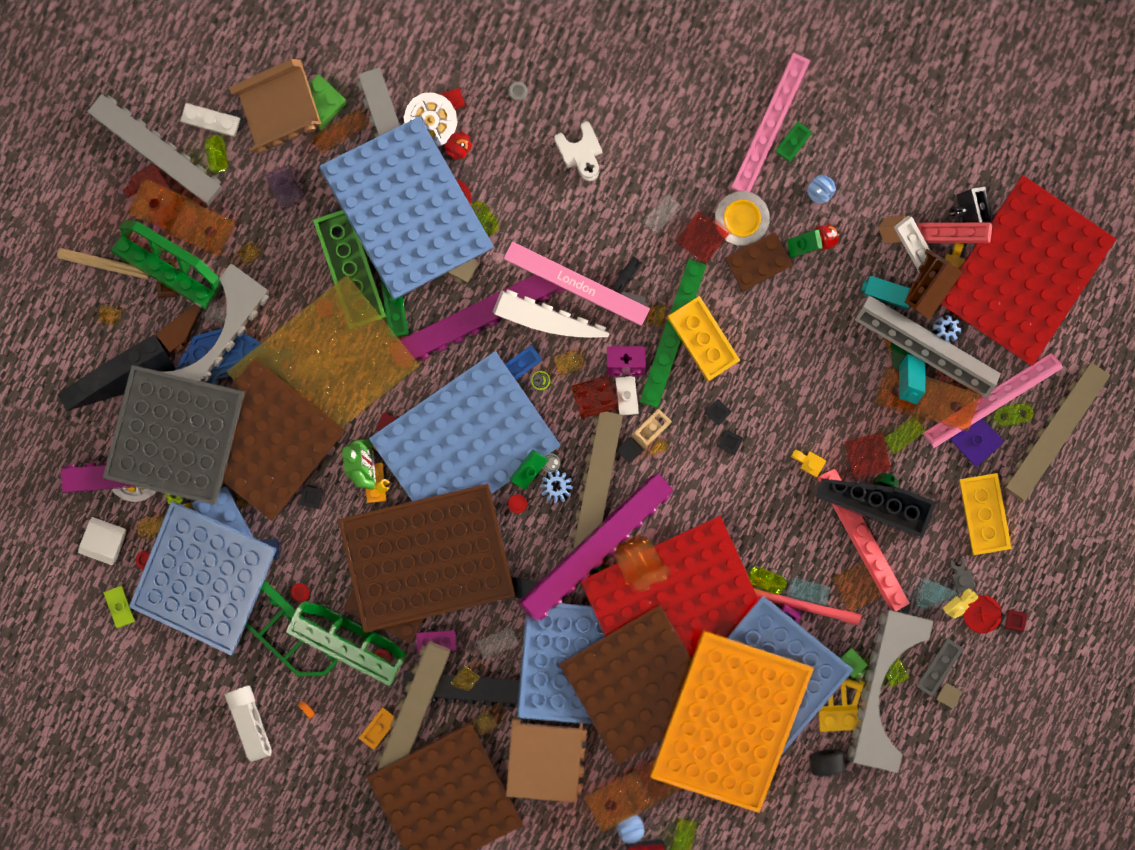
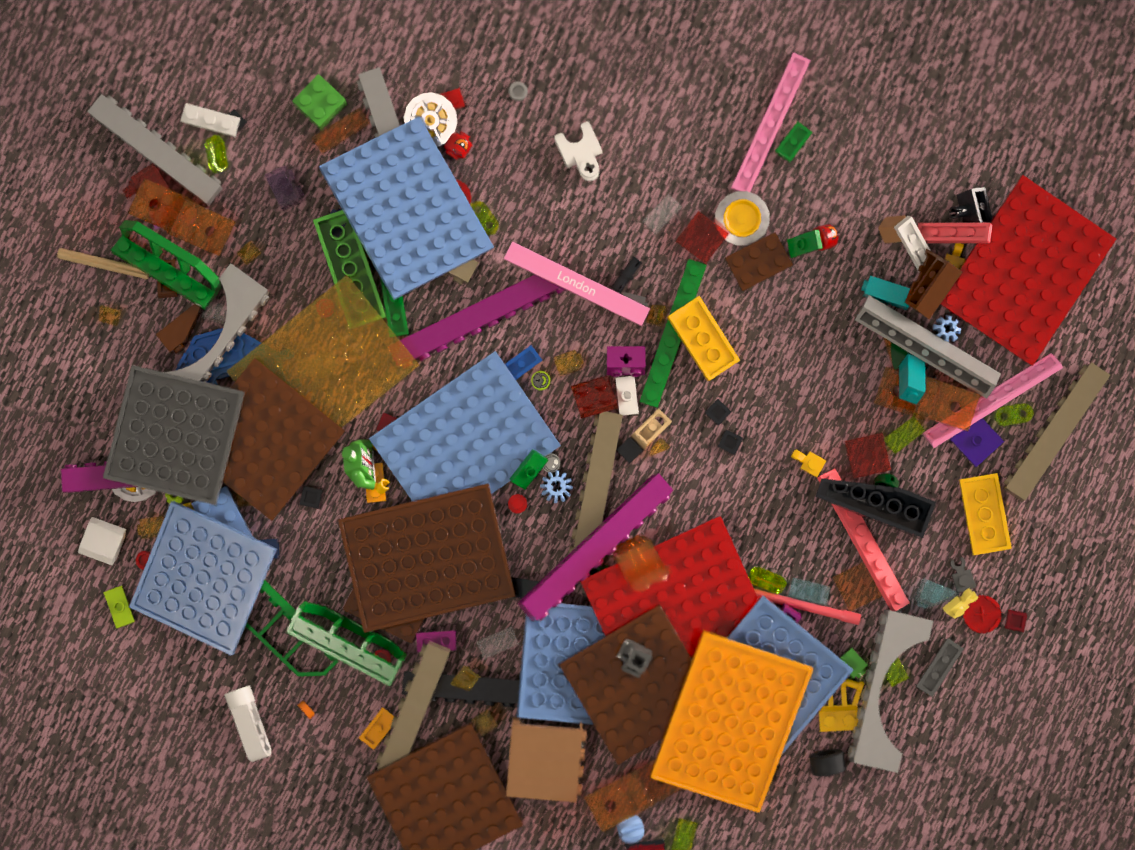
black wedge [57,334,176,411] -> none
medium nougat panel [229,59,321,154] -> none
red plate [290,583,310,602] -> none
white slope [493,289,609,337] -> none
light blue piece [808,175,836,204] -> none
dark tan tile [936,683,963,709] -> none
none -> dark grey brick [617,638,652,678]

